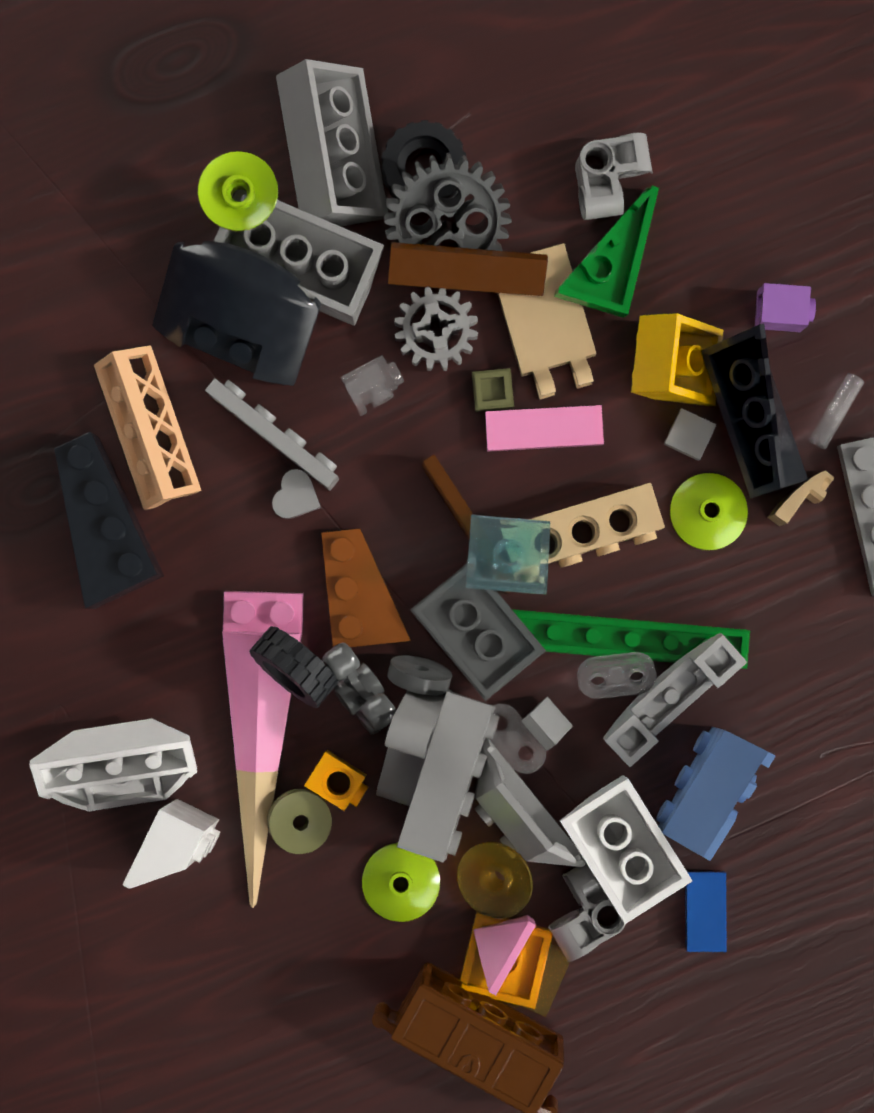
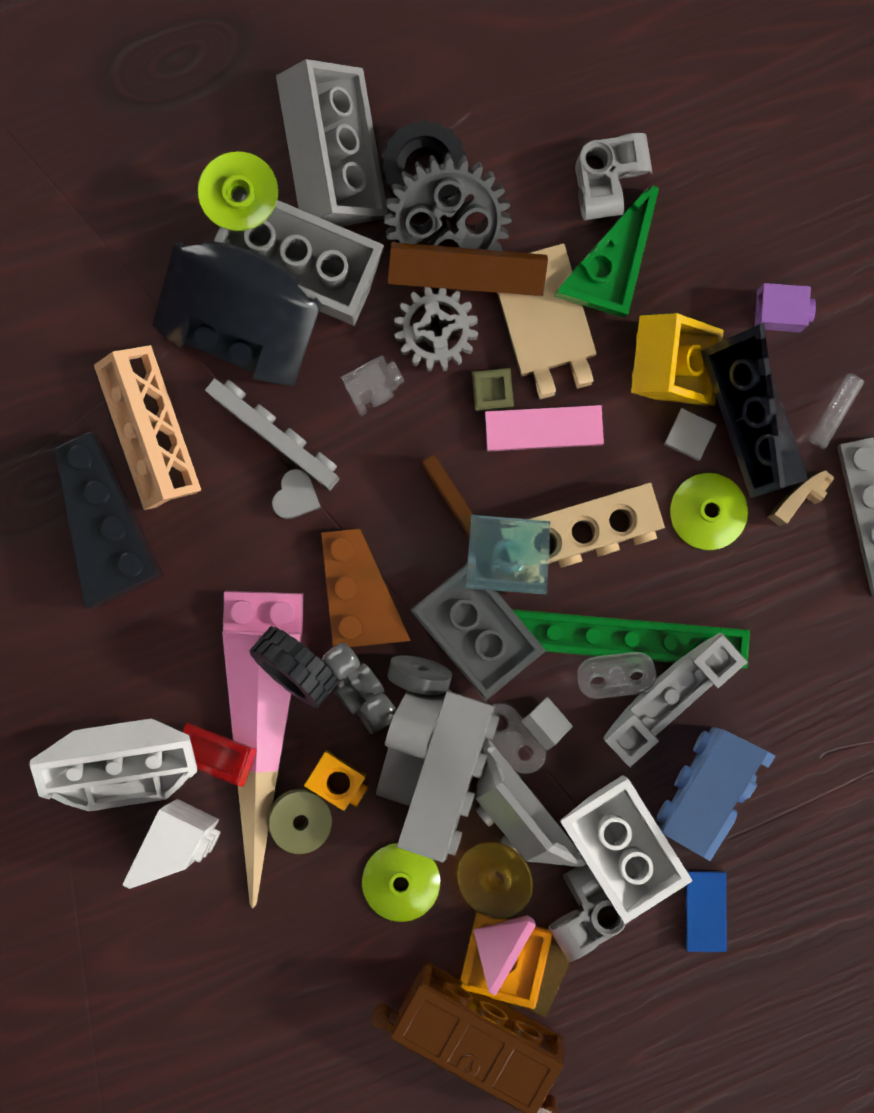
none -> red tile [182,723,257,787]

